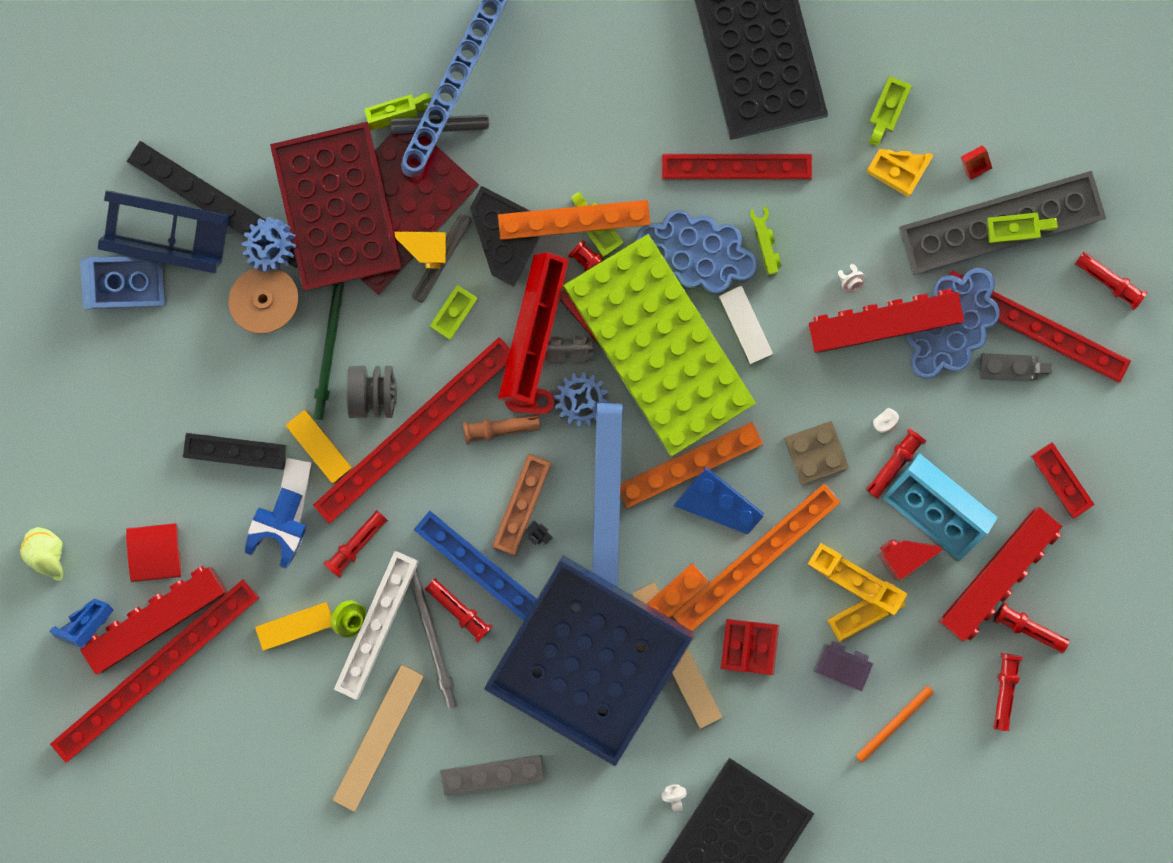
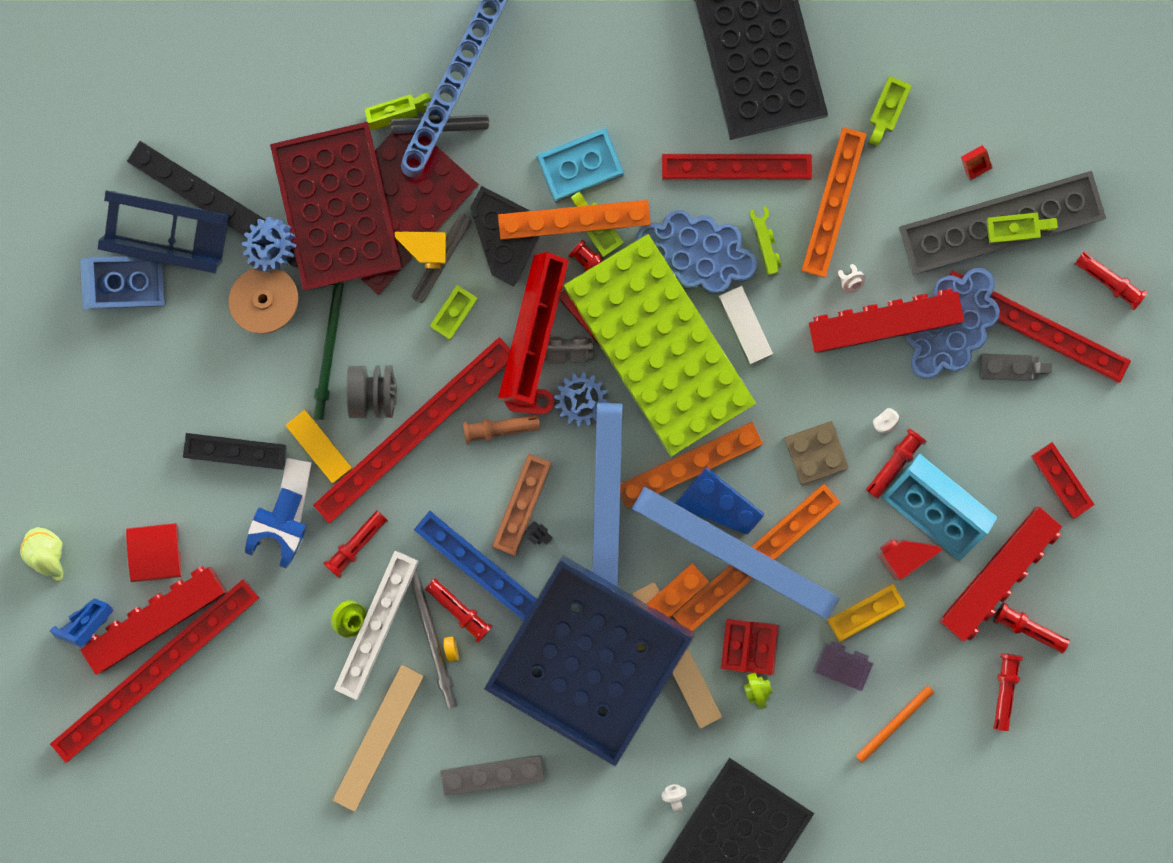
yellow tile [255,602,332,651] -> none
yellow slope [808,543,908,616] -> none
yellow wing [866,149,933,197] -> none
none -> yellow tile [443,636,459,662]
none -> medium azure tile [536,128,624,202]
none -> medium blue beam [632,487,840,620]
none -> lime plate [743,672,773,710]
none -> orange plate [801,127,867,278]

